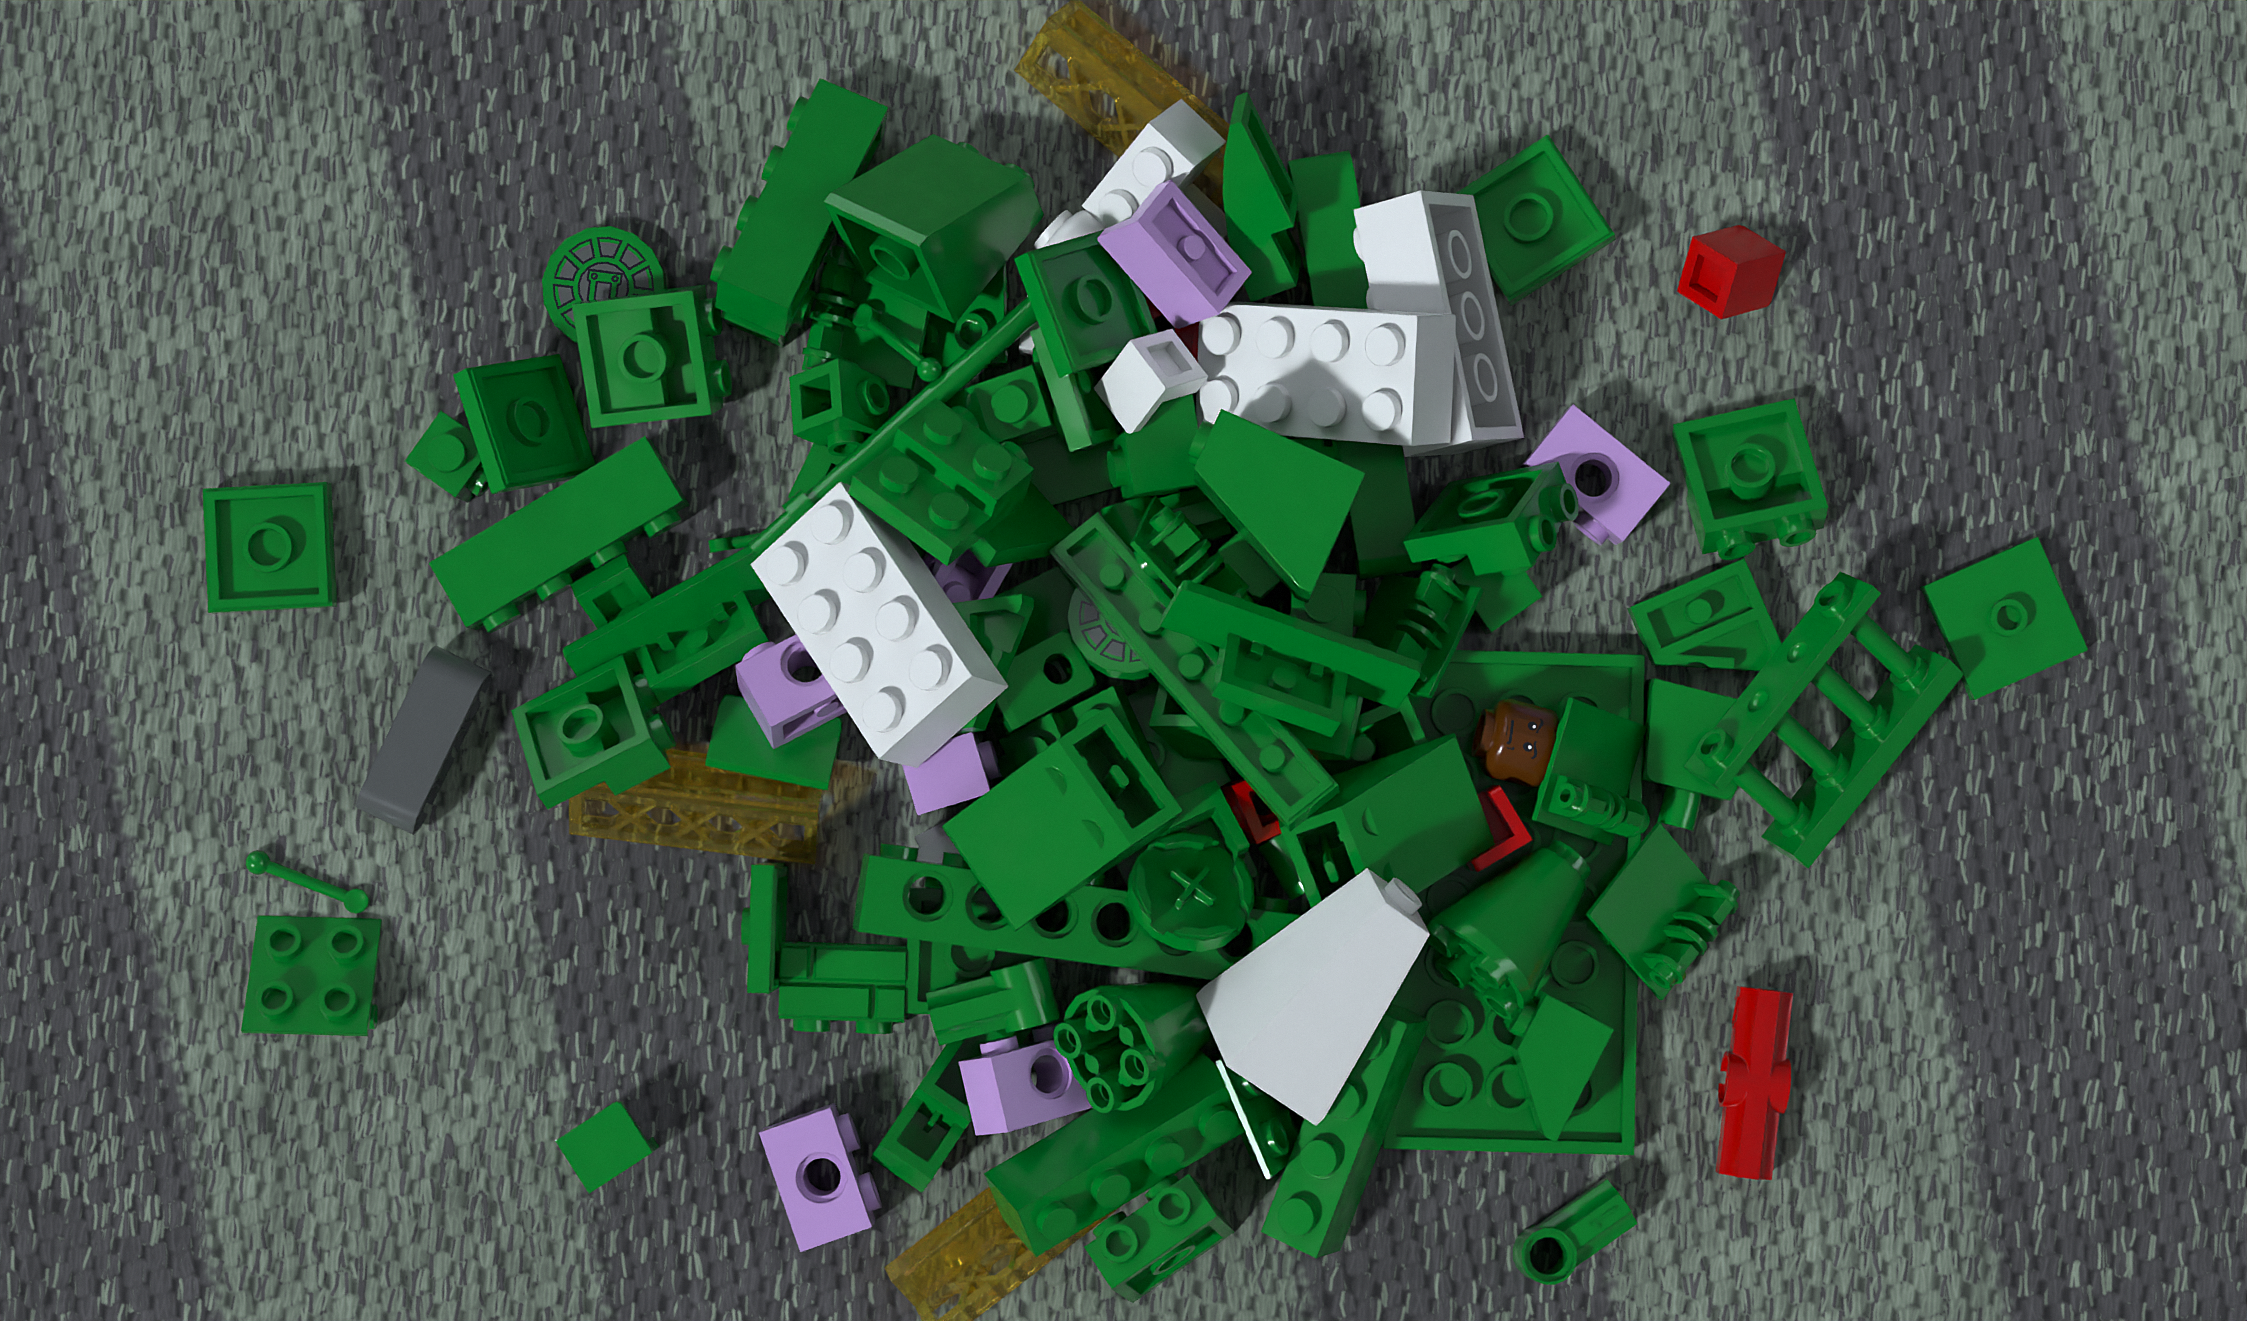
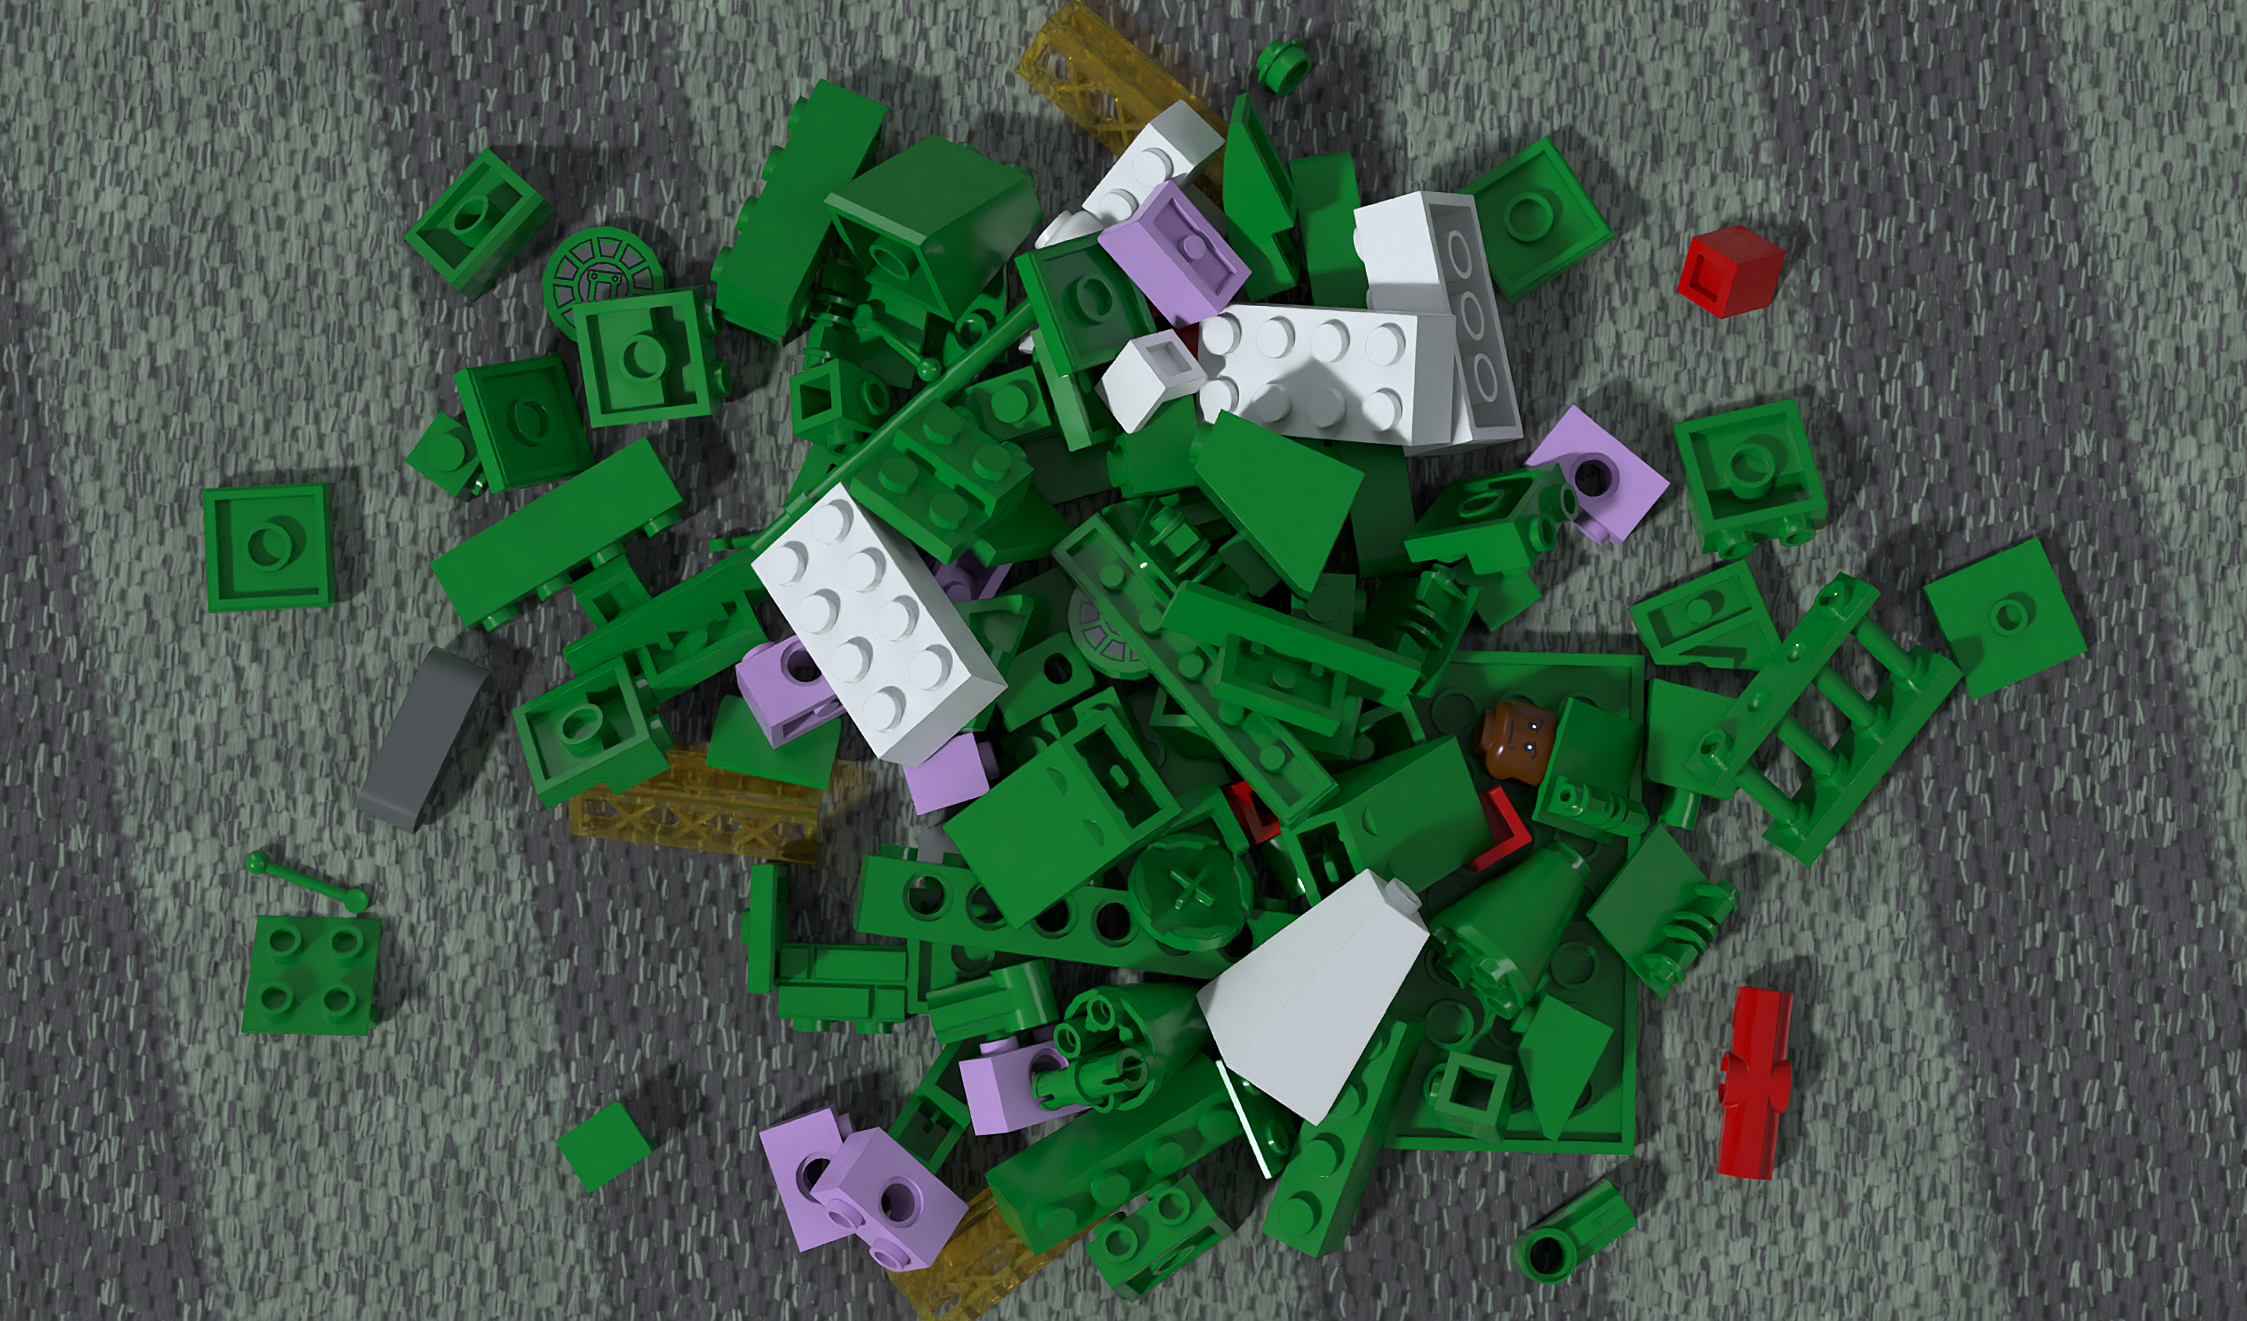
none -> green slope [403,147,557,302]
none -> lavender brick [810,1127,969,1272]
none -> green pin [1032,1048,1148,1111]
none -> green plate [1256,38,1313,97]
none -> green brick [1429,1050,1519,1145]

